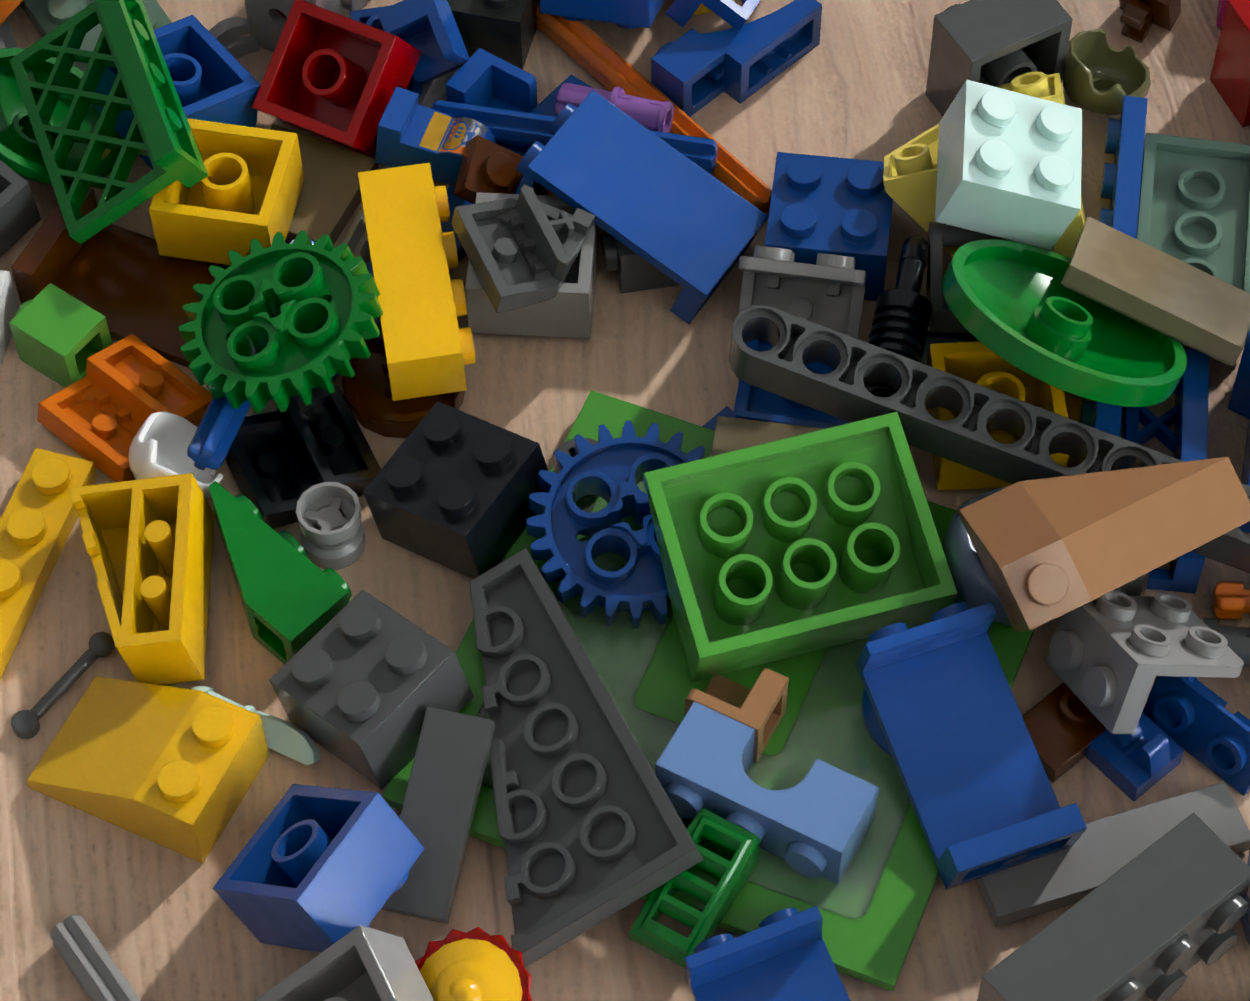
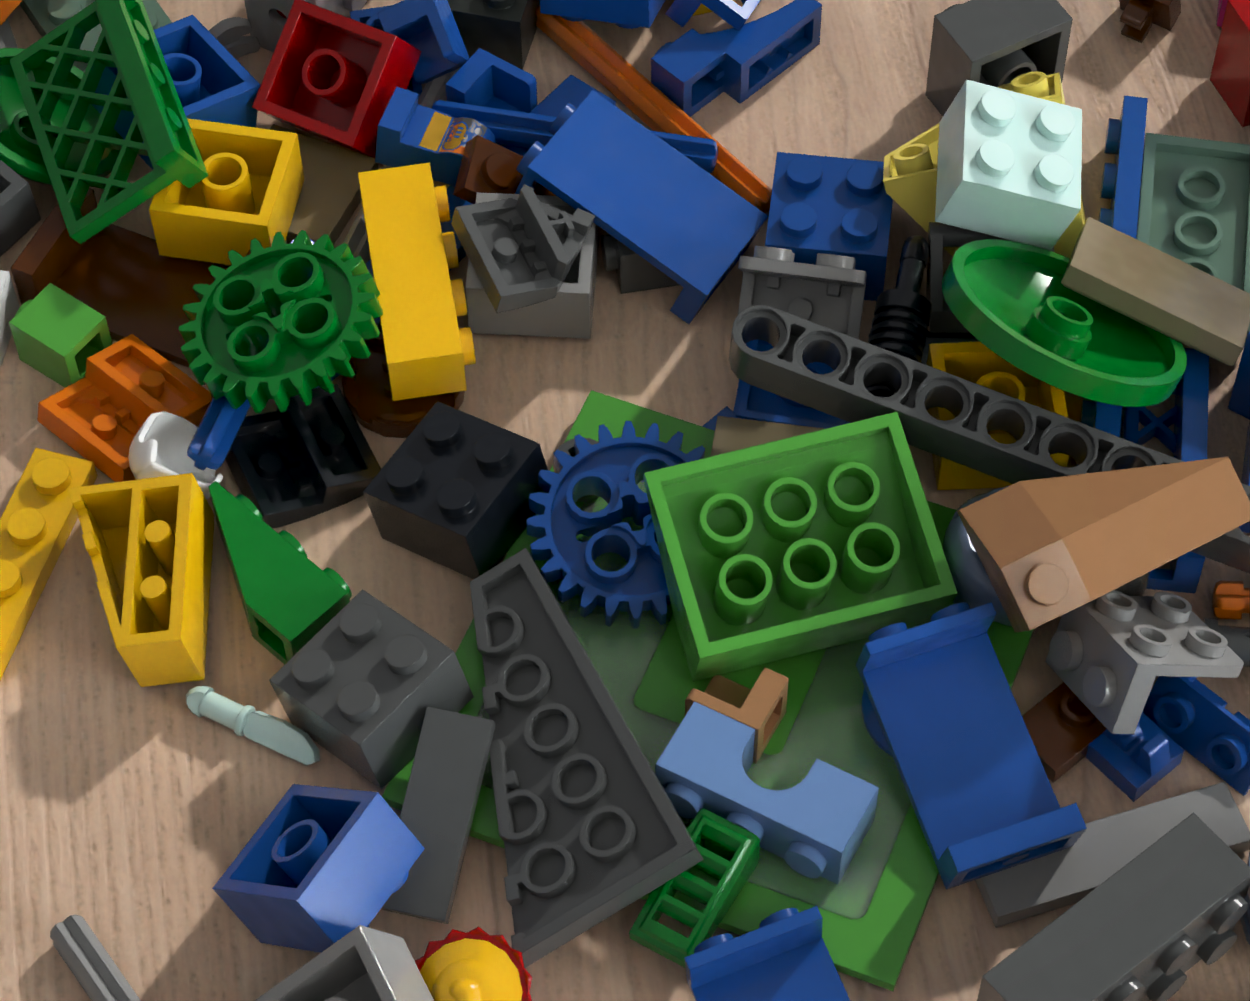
dark grey hinge [11,632,114,739] -> none
yellow slope [26,676,269,863] -> none
light grey wheel [296,482,365,570] -> none
medium lavender axle [555,83,674,133] -> none
olive hair [1063,29,1151,115] -> none

